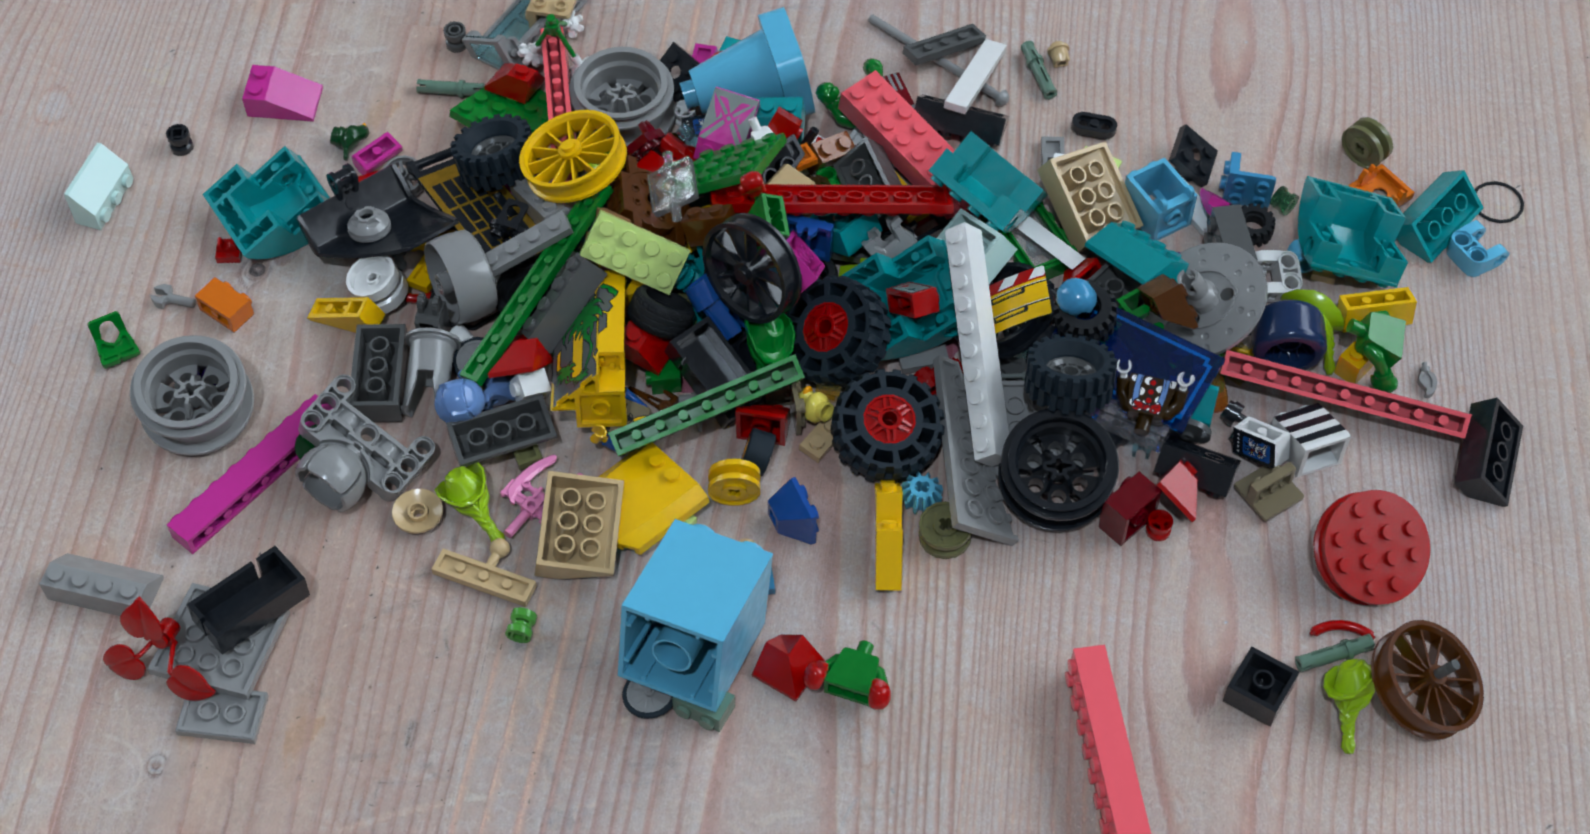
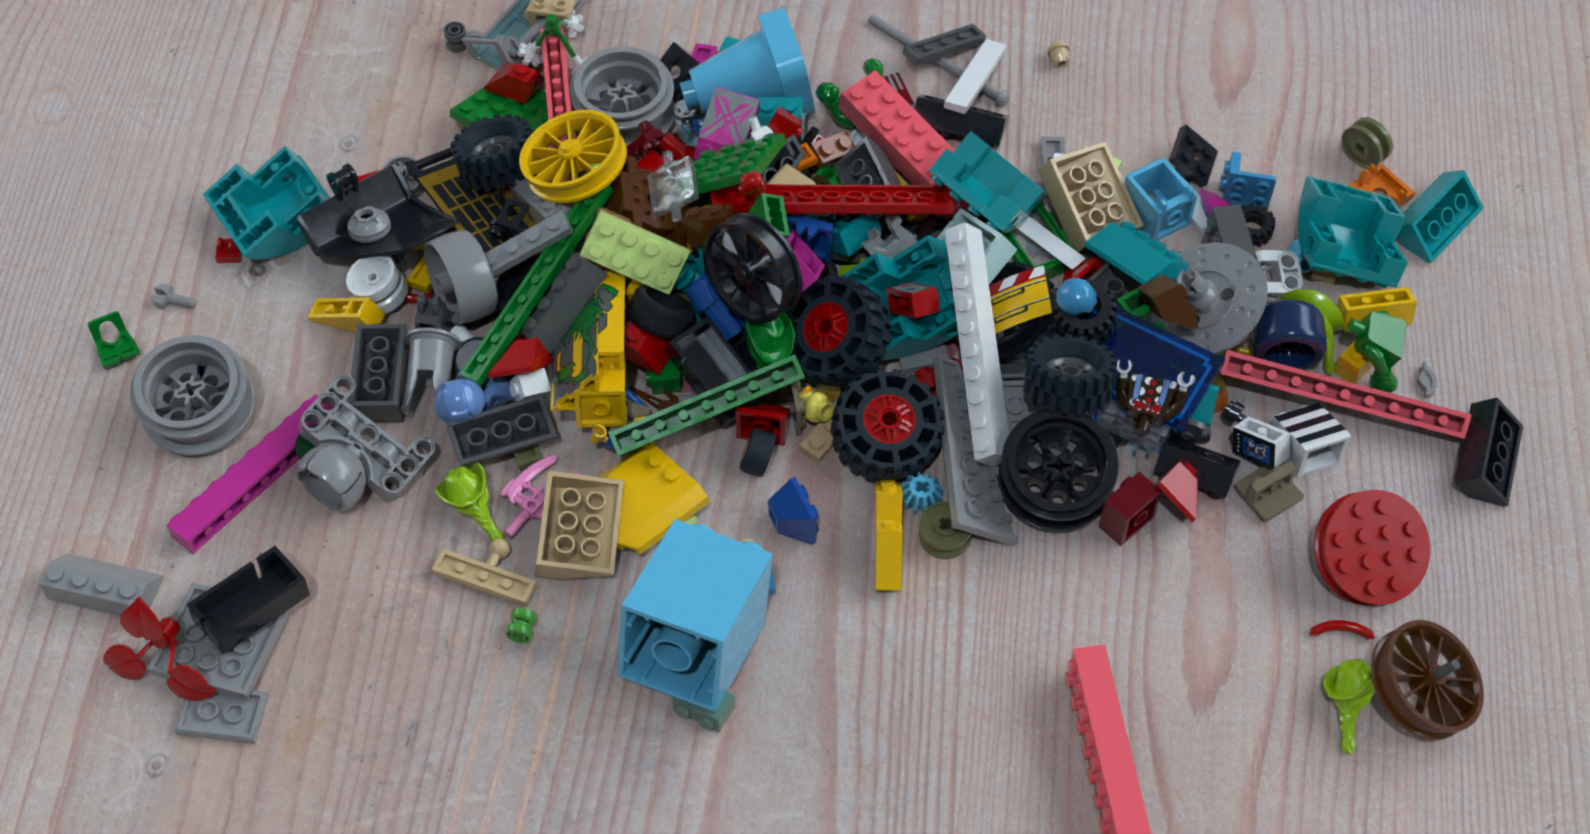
light aqua slope [64,142,133,230] -> none
black wheel [166,124,194,156] -> none
orange brick [195,277,254,333] -> none
dark pink slope [242,65,323,122] -> none
dark green animal [330,123,369,161] -> none
dark pink brick [352,131,403,175] -> none
tan dish [392,489,443,534] -> none
sand green pin [416,79,485,98] -> none
light grey wheel [622,680,673,719] -> none
yellow wheel [708,459,760,506] -> none
red slope [752,634,825,702] -> none
green torso [803,640,891,710] -> none
sand green pin [1020,41,1058,100] -> none
black plate [1071,112,1117,139] -> none
red wheel [1146,509,1173,542] -> none
black brick [1223,646,1300,727] -> none
clear green wheel [1270,186,1299,215] -> none
sand green pin [1295,634,1375,673] -> none
medium azure piece [1446,220,1510,277] -> none
black piece [1475,181,1524,223] -> none

